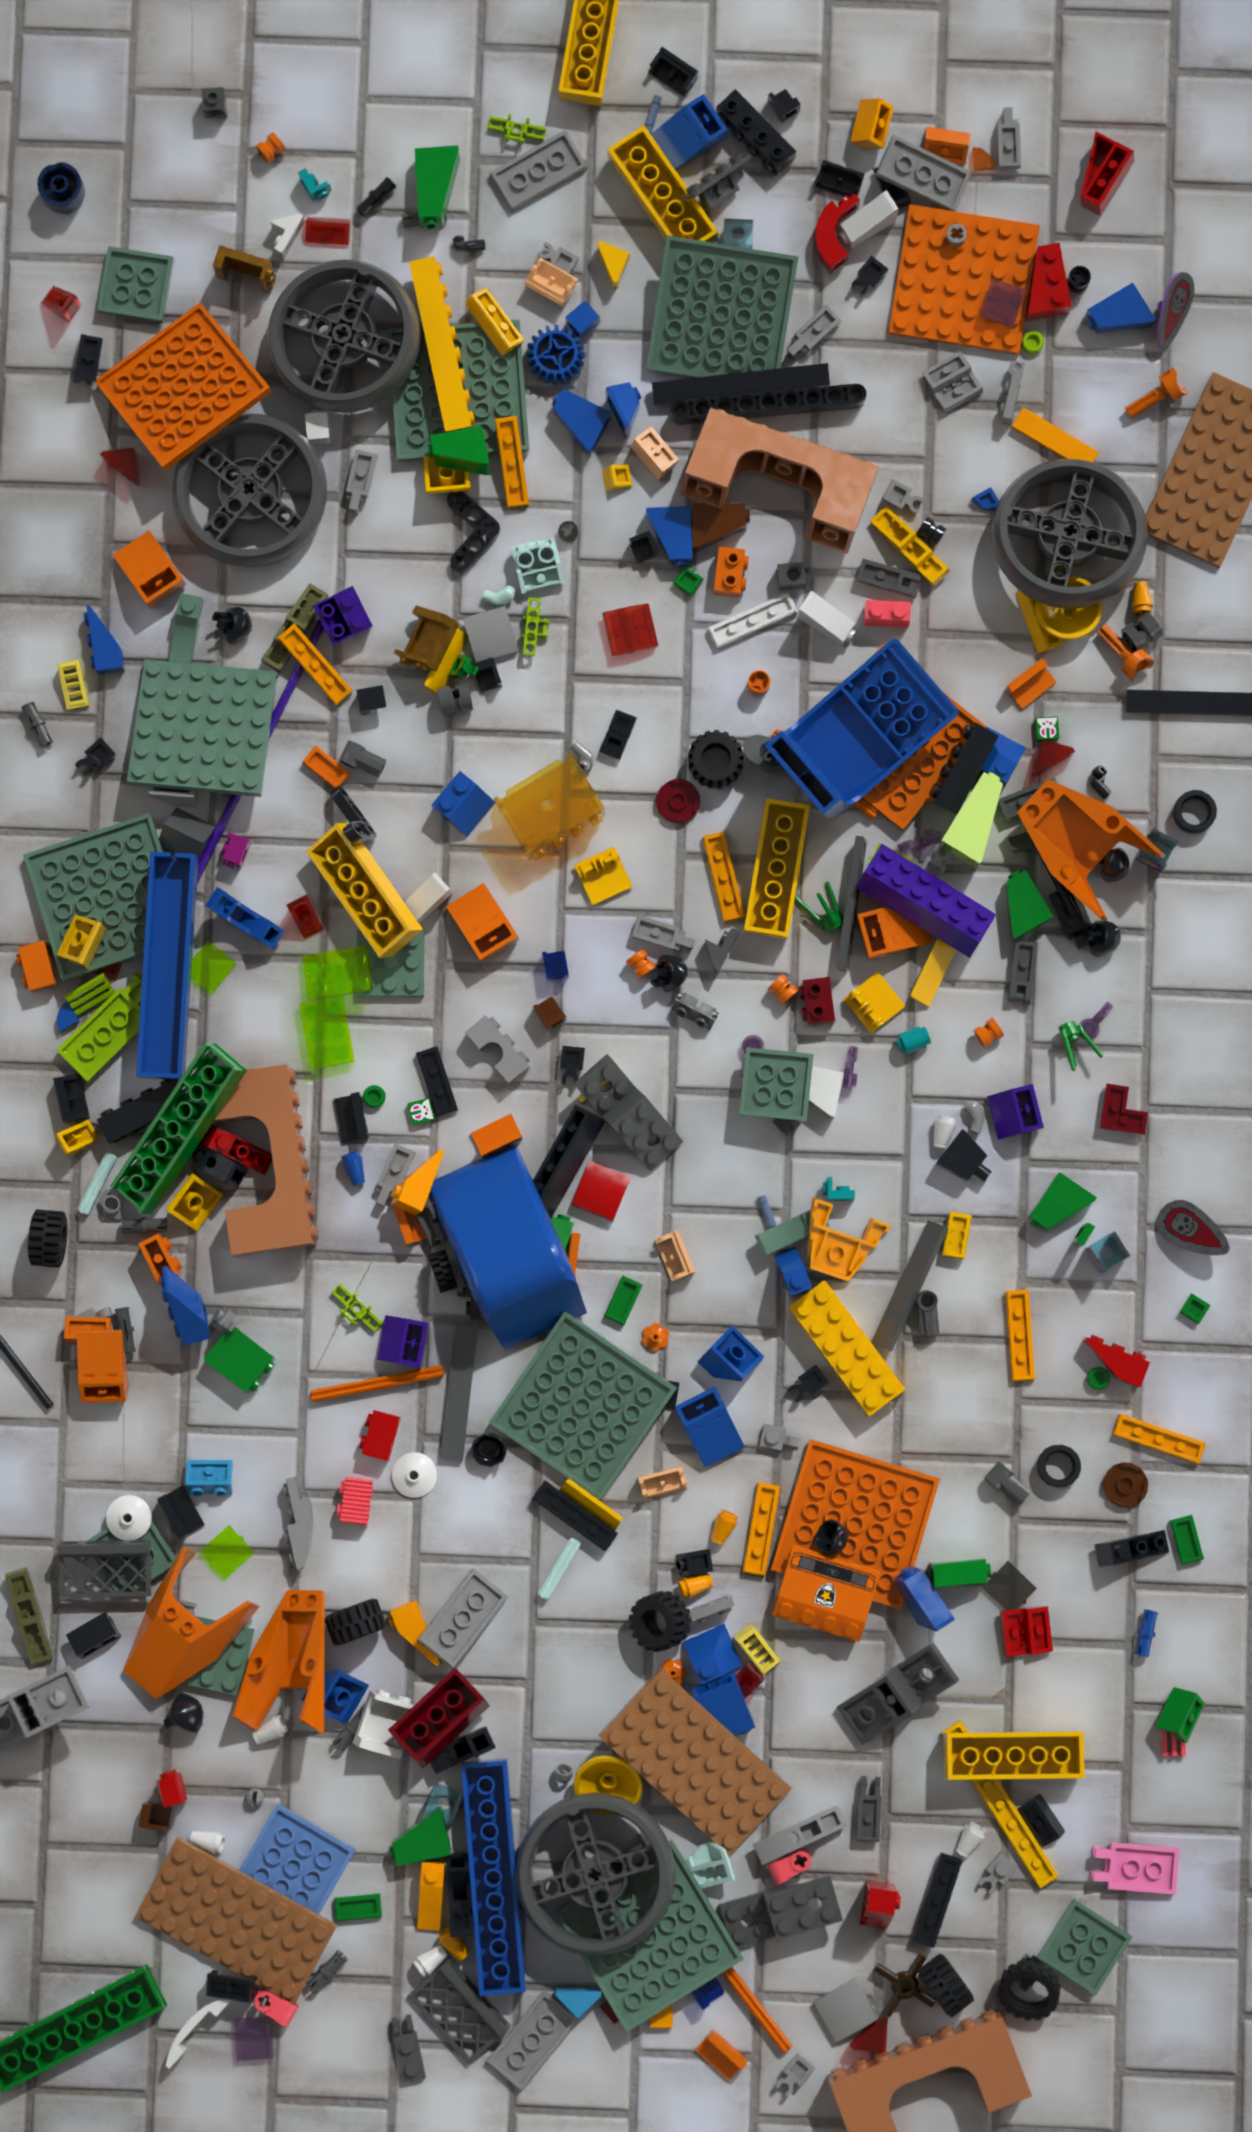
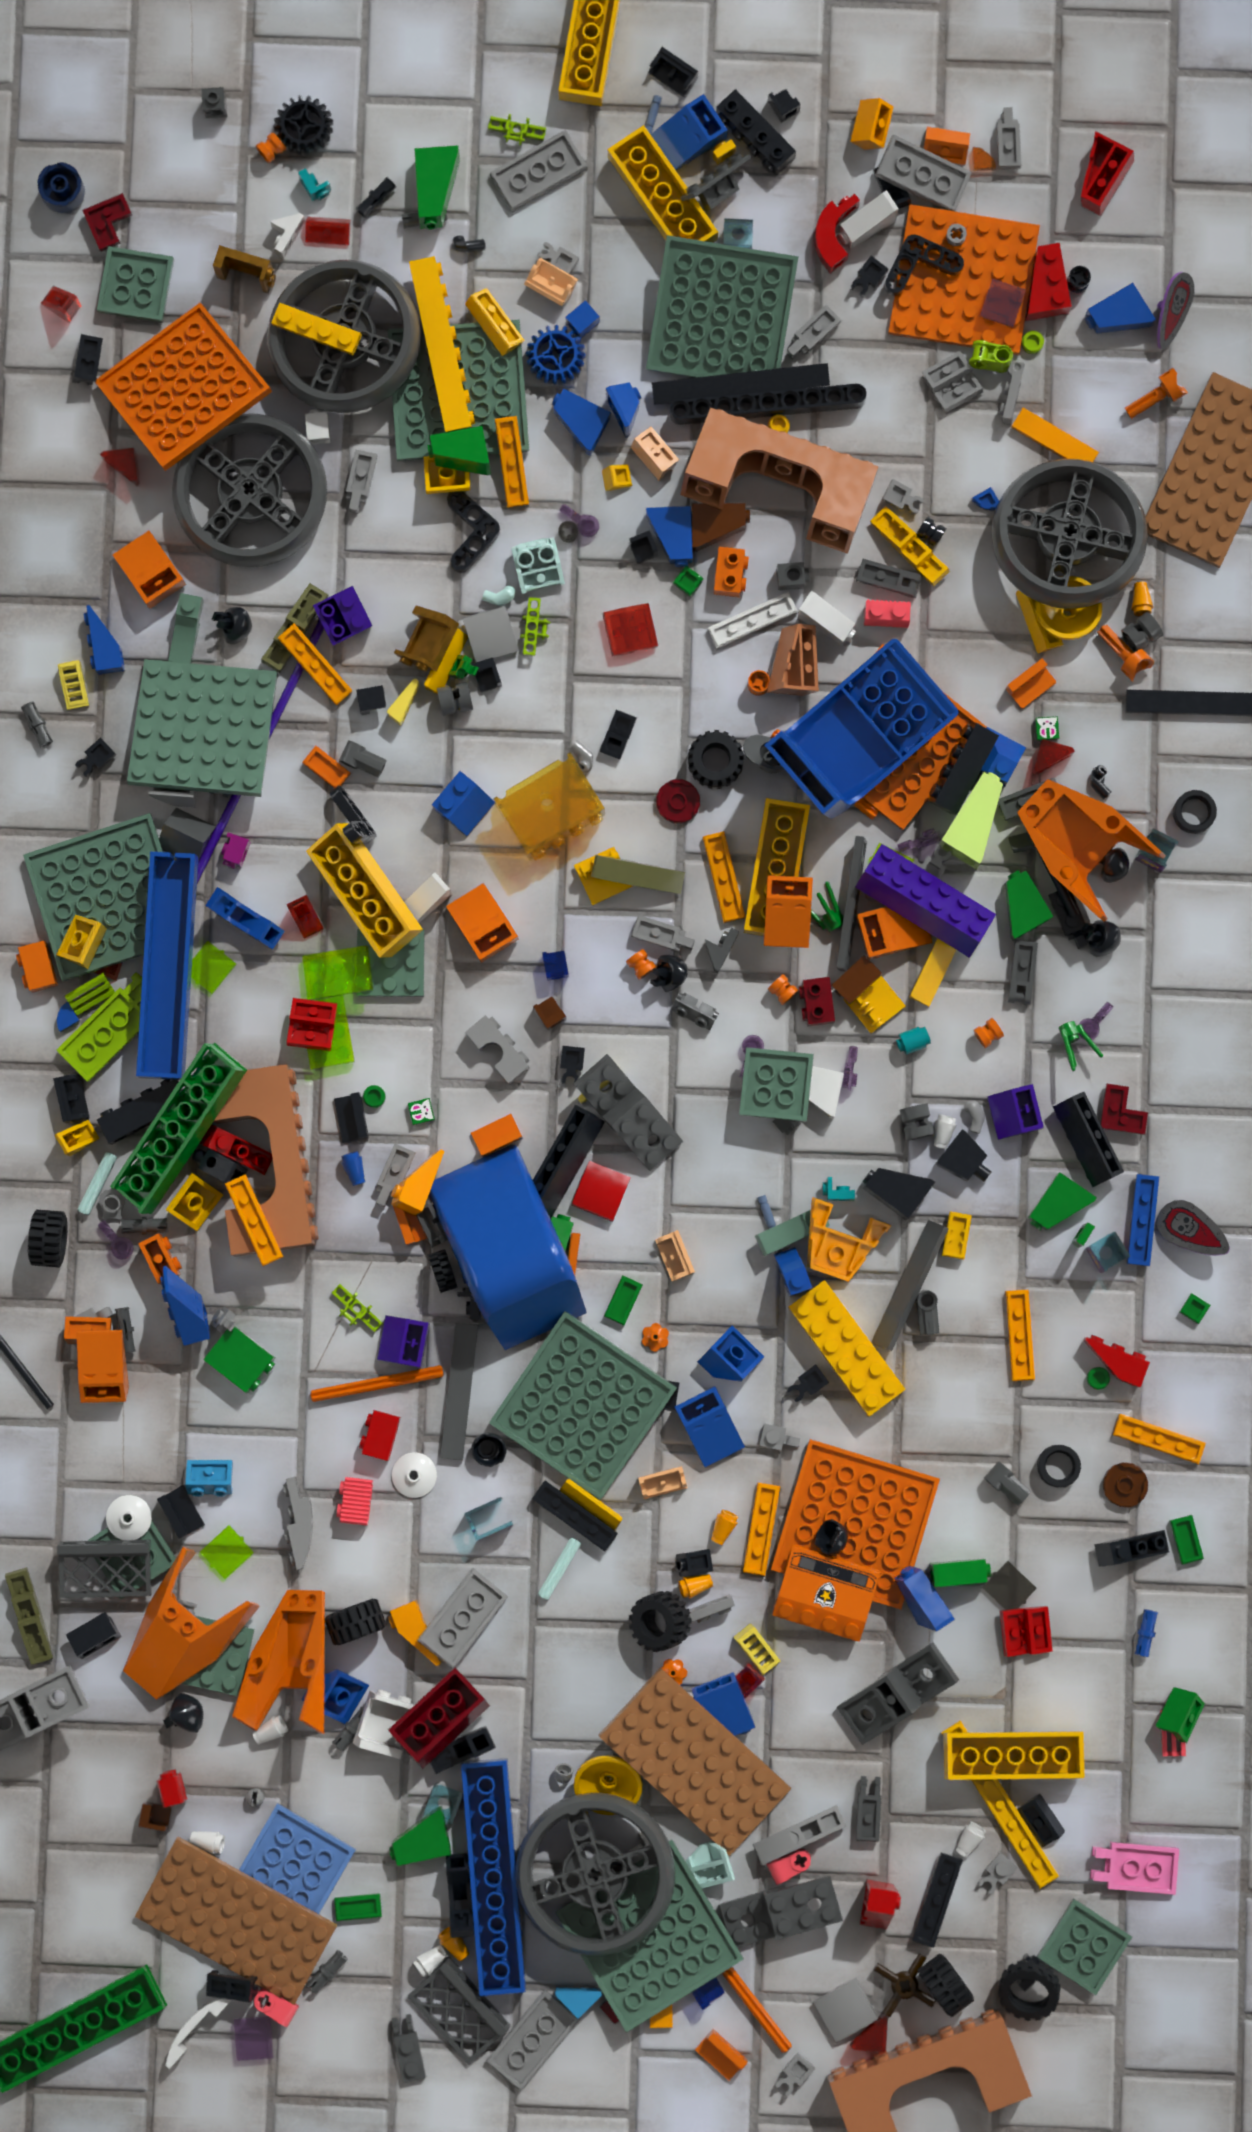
black tile [416,1046,458,1117] -> none
light orange slope [417,1860,446,1931] -> none
yellow slope [597,241,630,289] -> none
blue slope [683,1624,742,1685] -> none
black hinge [815,160,865,197] -> none
none -> dark red plate [82,193,132,252]
none -> clear purple plate [98,1220,134,1260]
none -> light orange tile [225,1174,284,1266]
none -> yellow plate [271,303,362,356]
none -> black gear [274,95,334,155]
none -> red slope [286,998,337,1051]
none -> light yellow slope [387,678,420,726]
none -> clear light blue piece [464,1496,514,1541]
none -> clear purple plate [559,504,599,537]
none -> olive slope [591,855,685,894]
none -> yellow plate [713,139,736,165]
none -> orange slope [764,875,813,948]
none -> nougat wedge [767,624,819,696]
none -> yellow plate [768,414,790,433]
none -> reddish brown panel [832,955,882,1004]
none -> black slope [862,1168,935,1220]
none -> black beam [885,234,964,296]
none -> dark grey wheel [899,1103,935,1141]
none -> lime piece [968,340,1013,373]
none -> black brick [1053,1092,1124,1187]
none -> blue plate [1127,1174,1159,1266]

